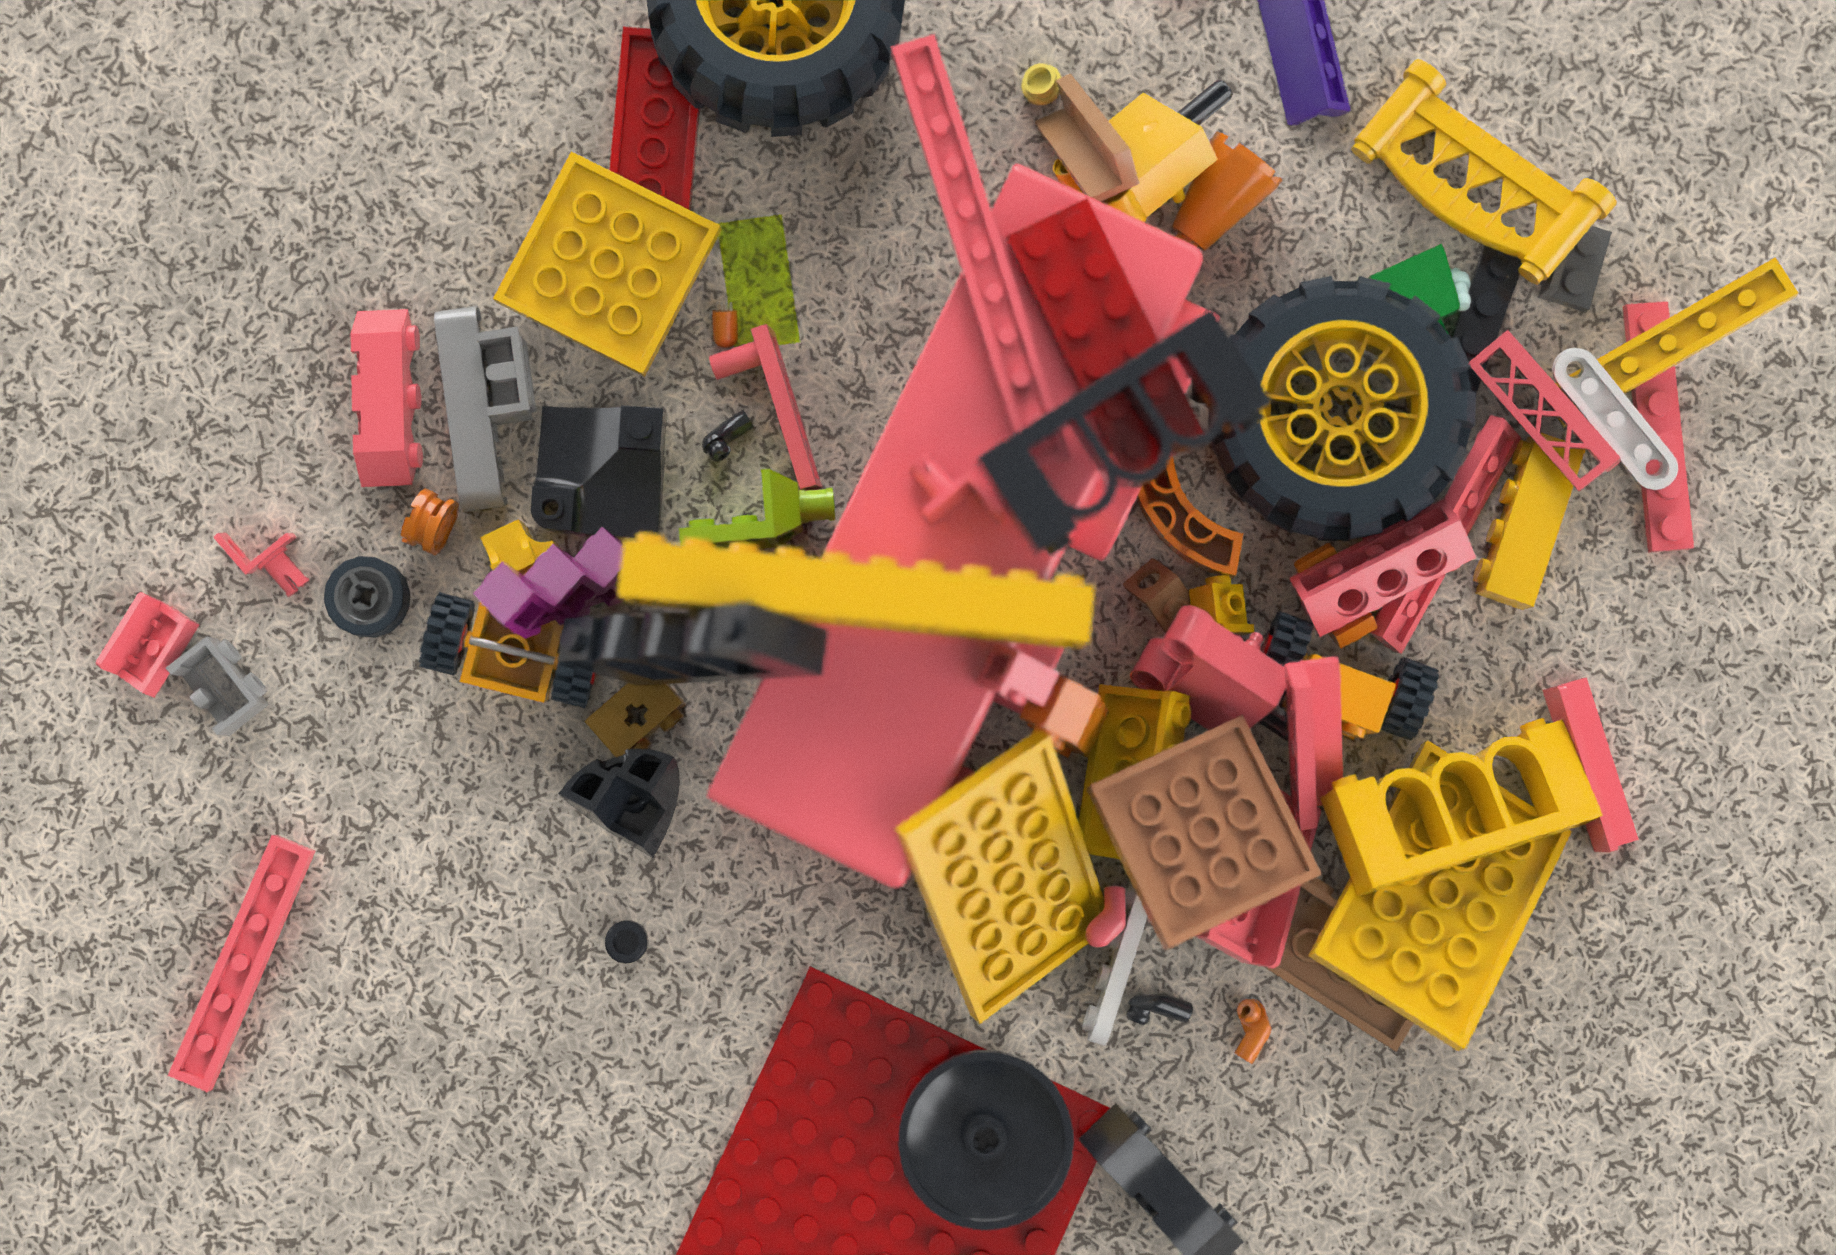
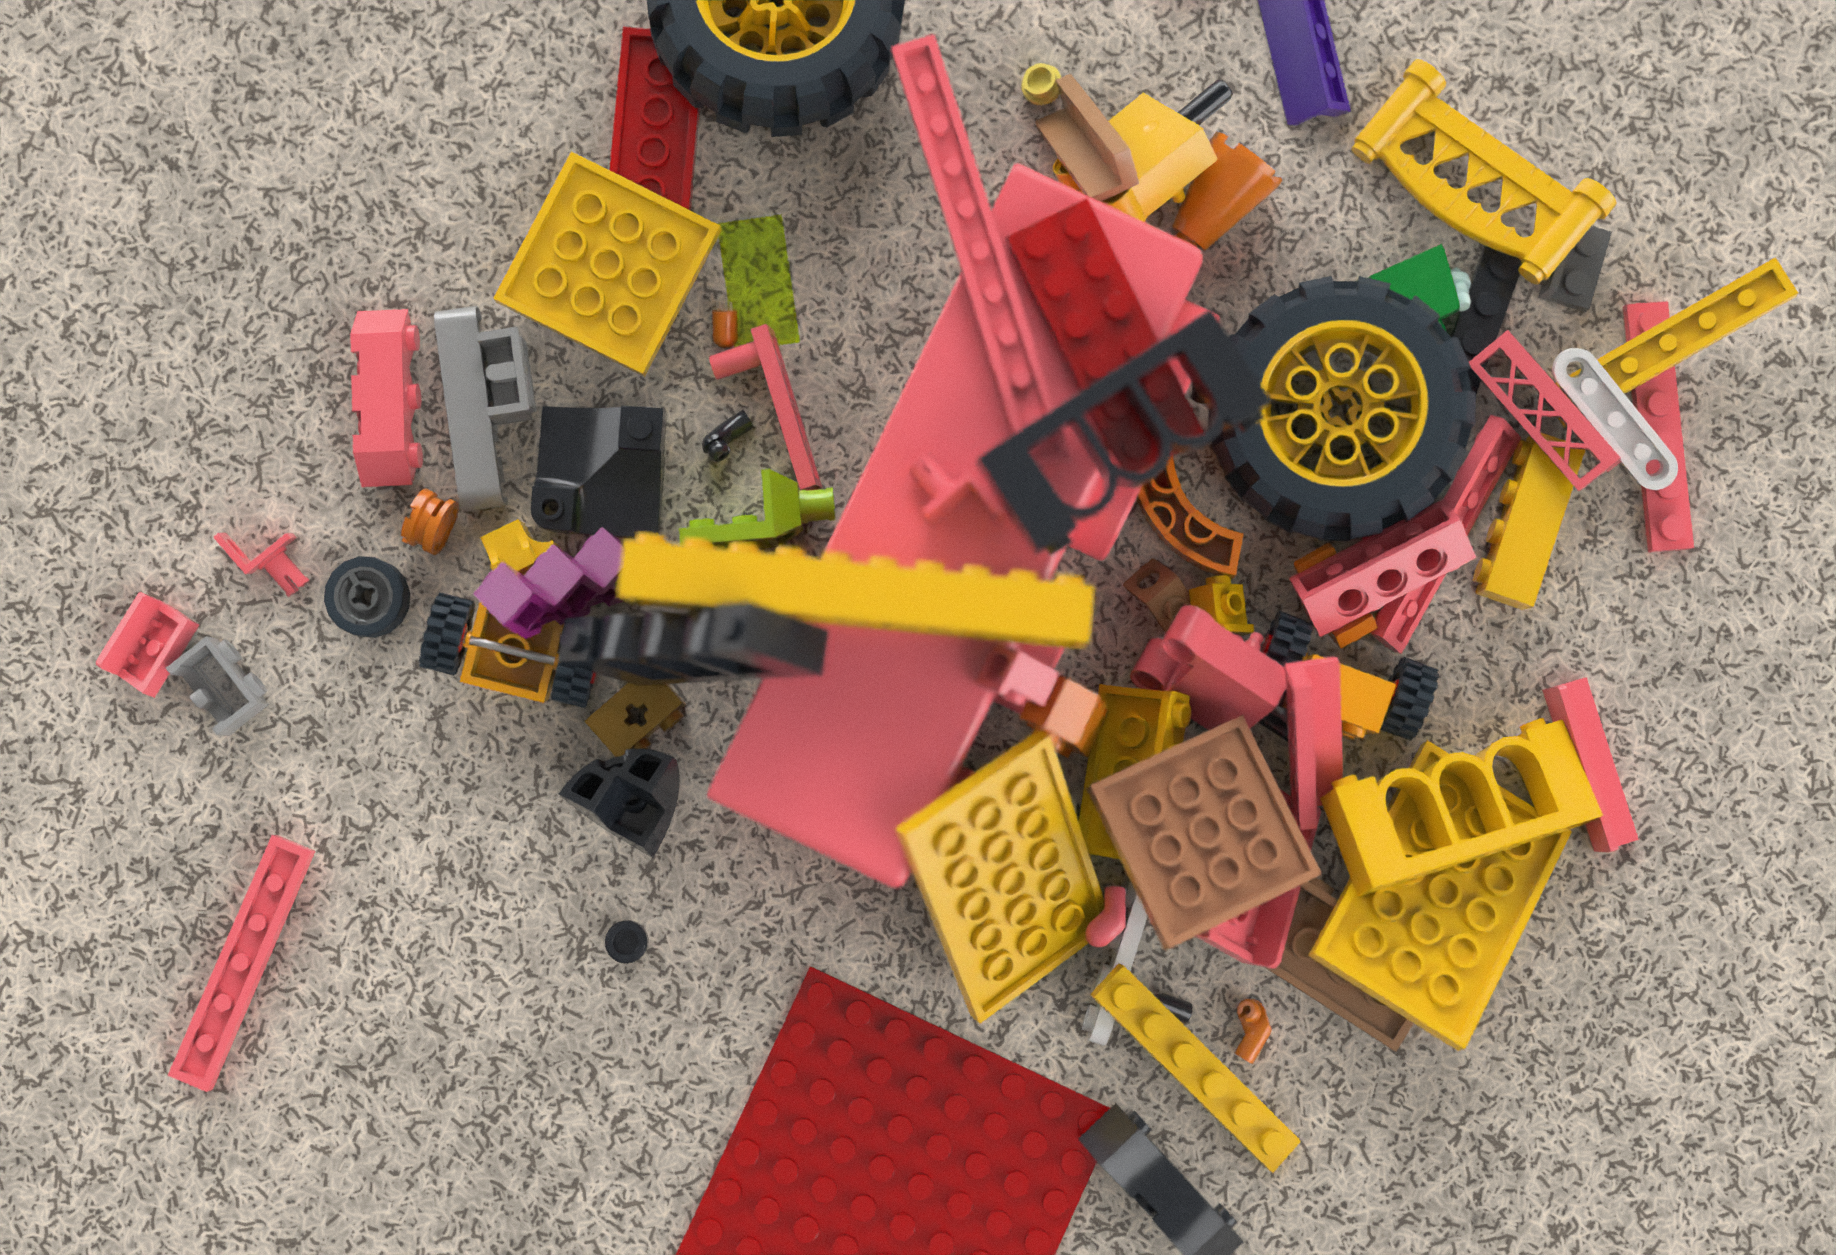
black dish [898,1050,1074,1230] -> none
none -> yellow plate [1090,963,1301,1173]

